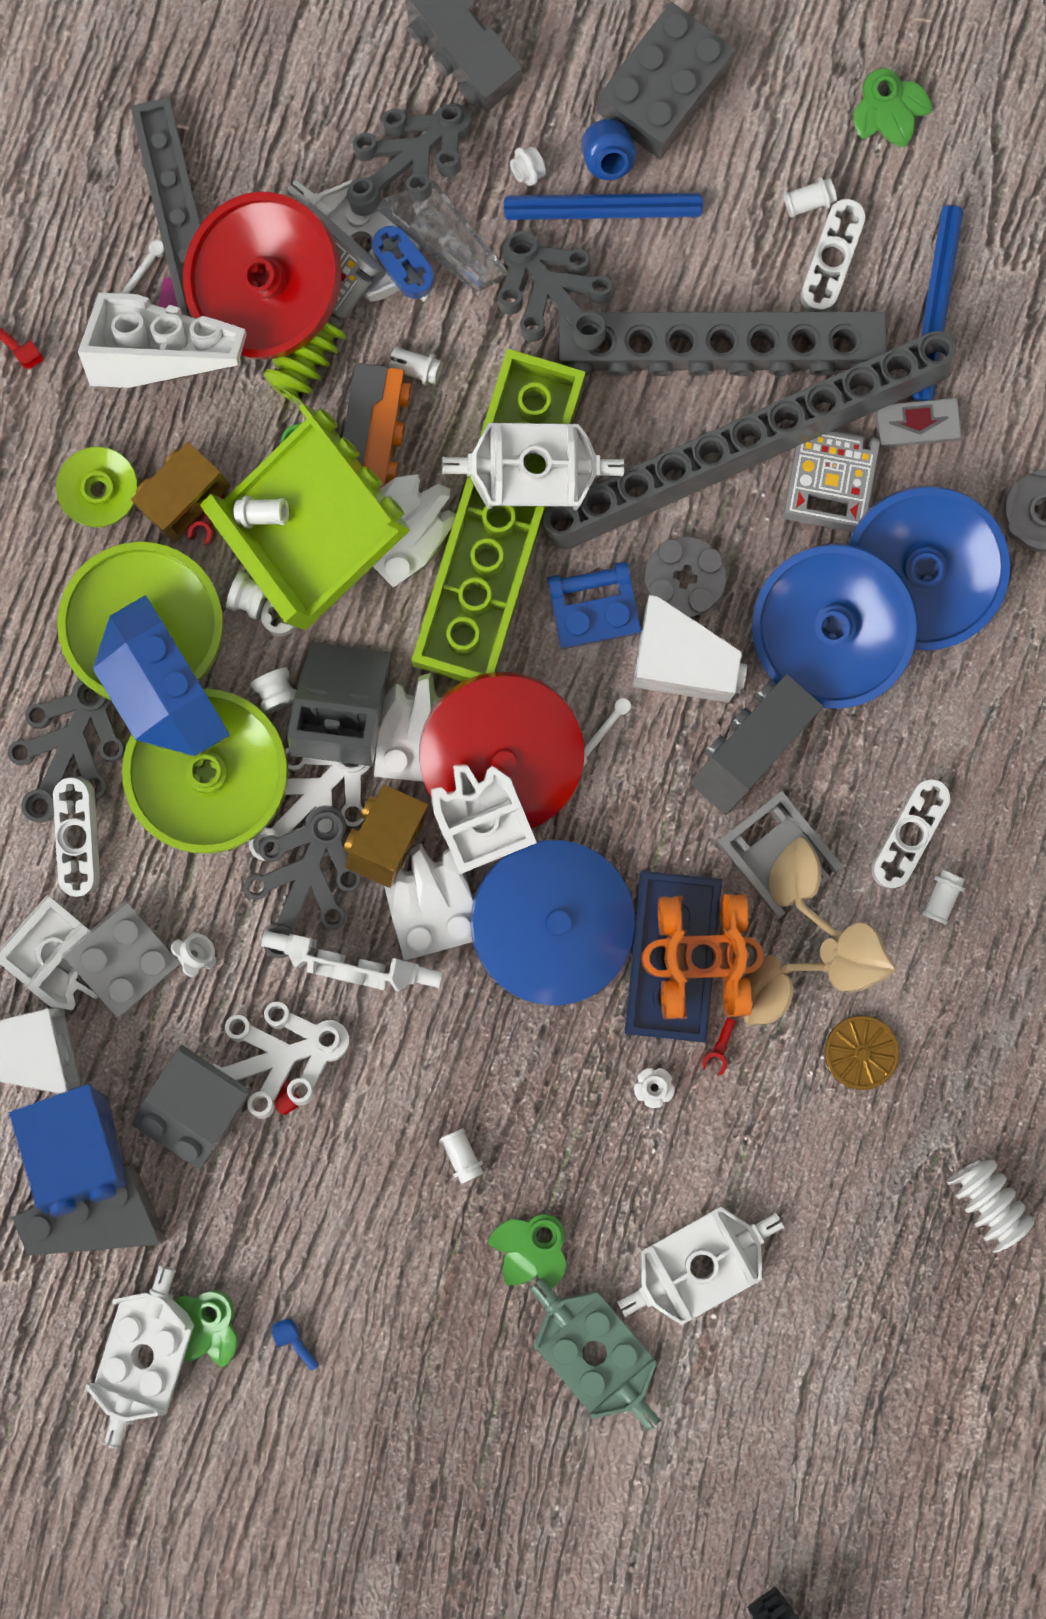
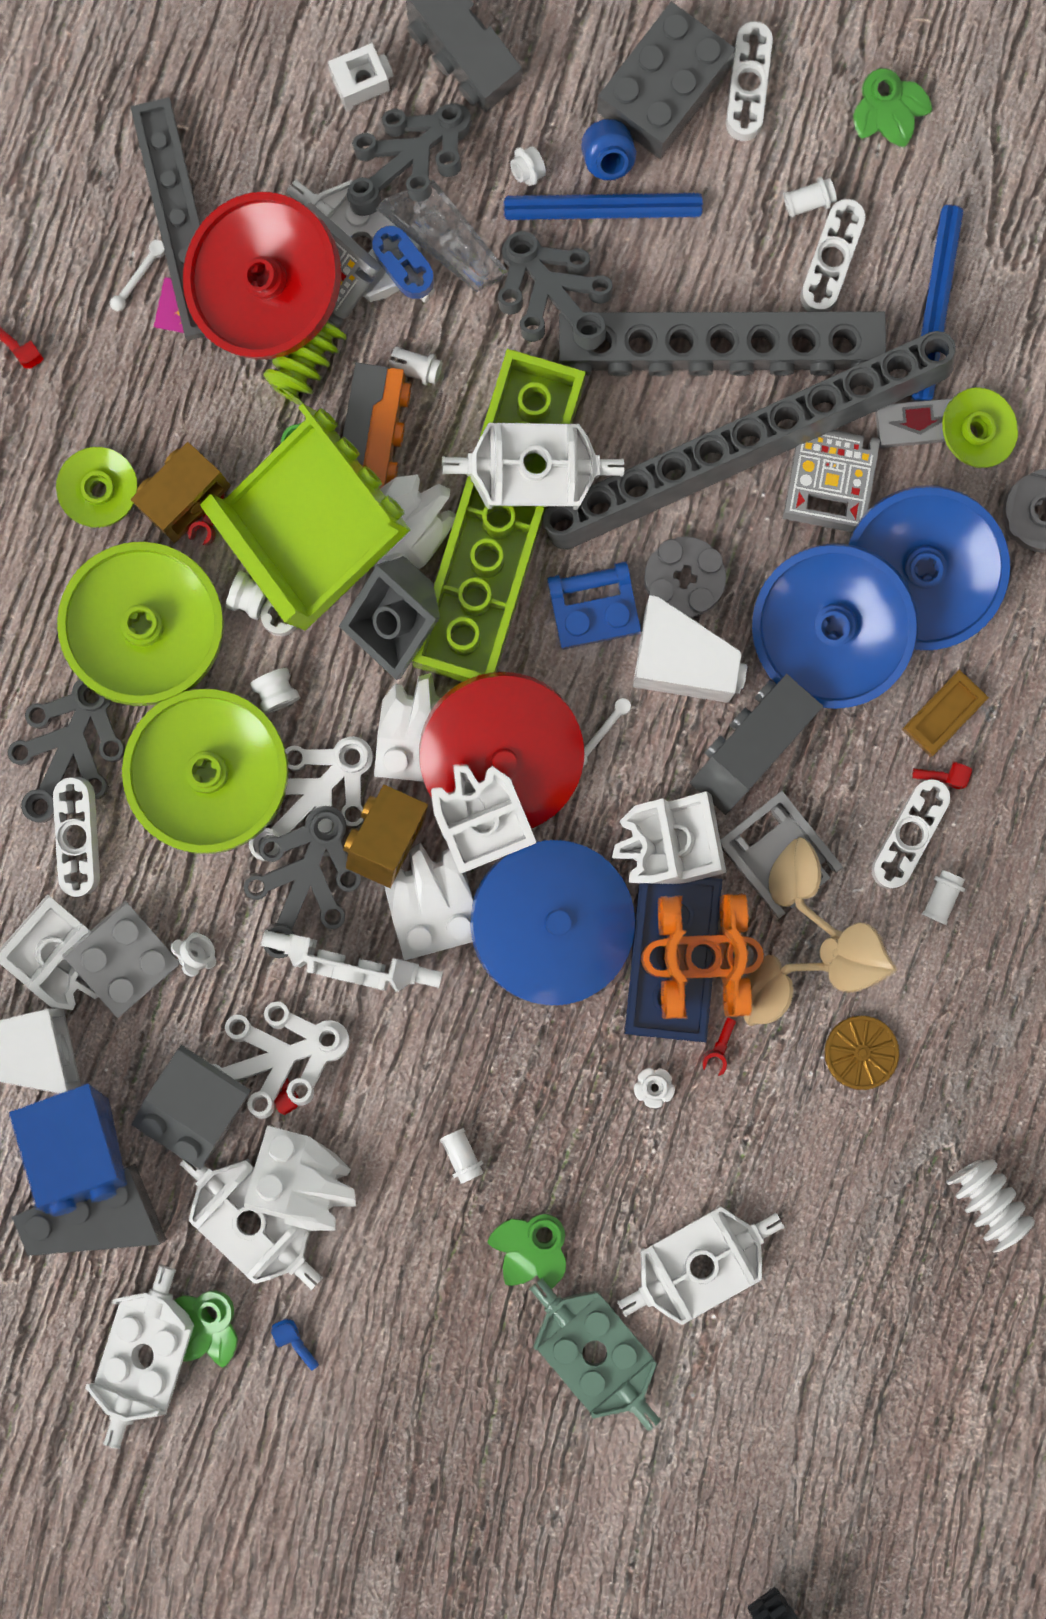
white wedge [78,293,247,388] -> none
blue wedge [93,595,230,757] -> none
white pin [234,496,289,529] -> none
dark grey slope [287,642,392,766] -> none
none -> white plate [180,1159,323,1290]
none -> white plate [244,1126,356,1231]
none -> white brick [328,43,394,112]
none -> dark grey slope [339,556,440,680]
none -> white plate [612,791,727,884]
none -> white beam [726,21,773,141]
none -> pearl gold tile [902,669,989,757]
none -> red hand [912,762,972,790]
none -> lime dish [942,387,1018,468]

